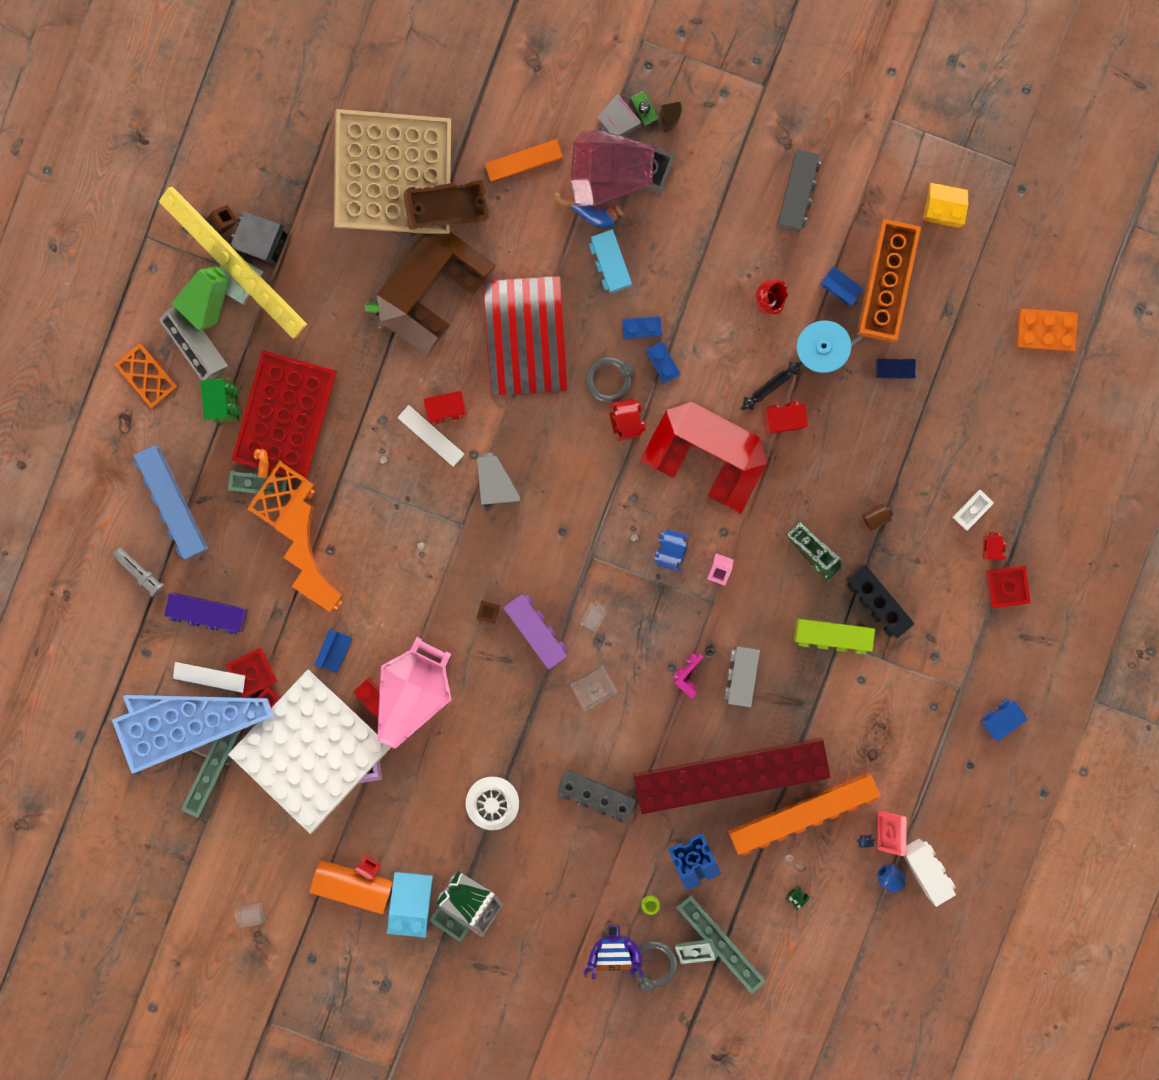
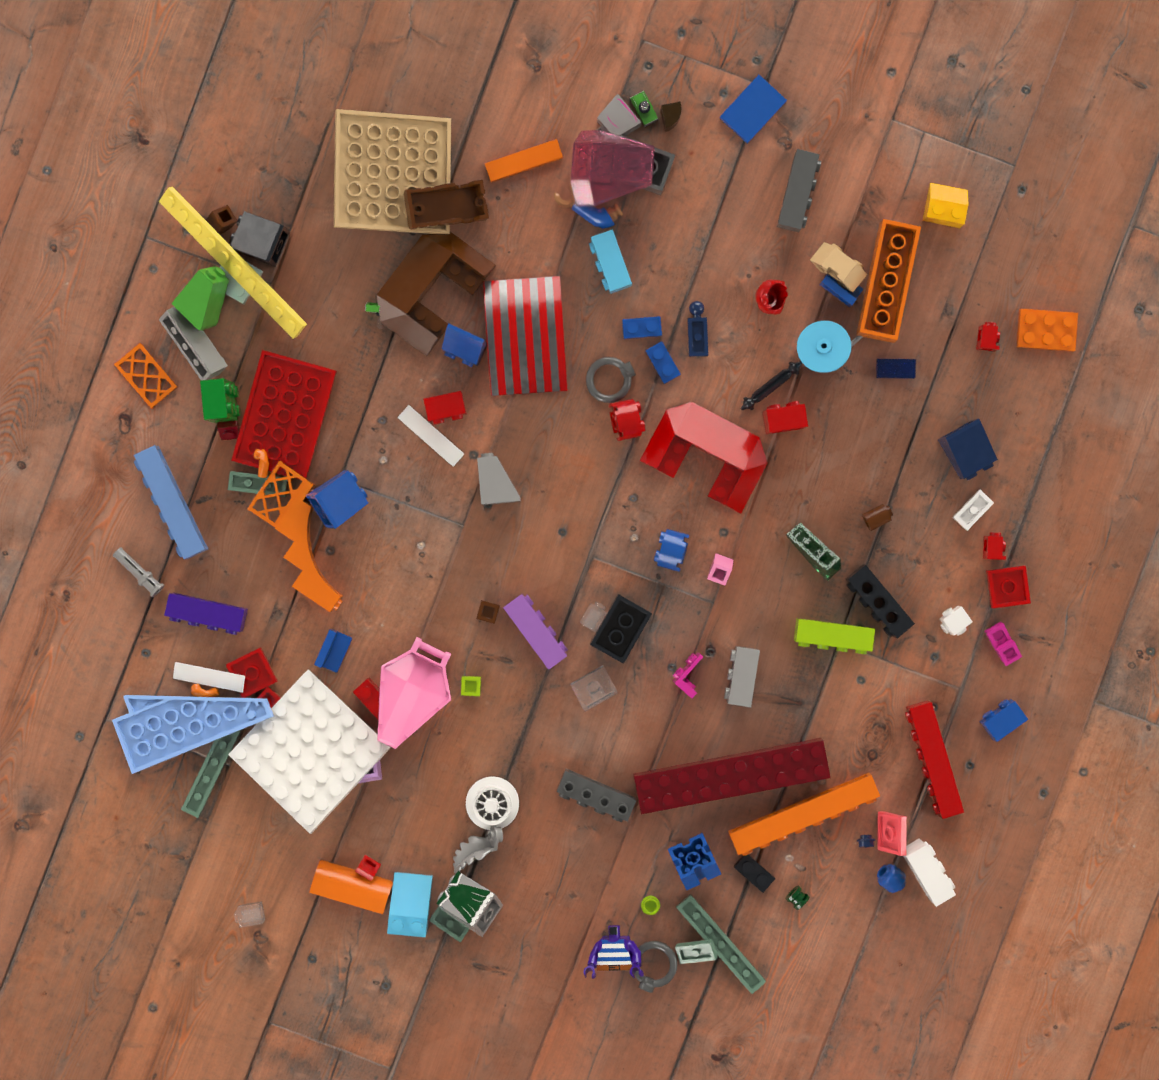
none -> orange arm [191,684,220,697]
none -> dark red plate [217,420,240,440]
none -> blue slope [306,470,368,529]
none -> blue slope [442,323,487,368]
none -> light grey plant [453,825,503,874]
none -> lime plate [461,676,481,696]
none -> black brick [590,594,652,664]
none -> dark blue plate [687,301,708,357]
none -> blue tile [720,75,787,144]
none -> black plate [734,854,775,893]
none -> tan brick [810,242,867,292]
none -> red brick [905,700,965,819]
none -> dark blue slope [938,418,998,481]
none -> white brick [940,606,973,636]
none -> red brick [976,322,1000,352]
none -> dark pink slope [985,621,1022,666]

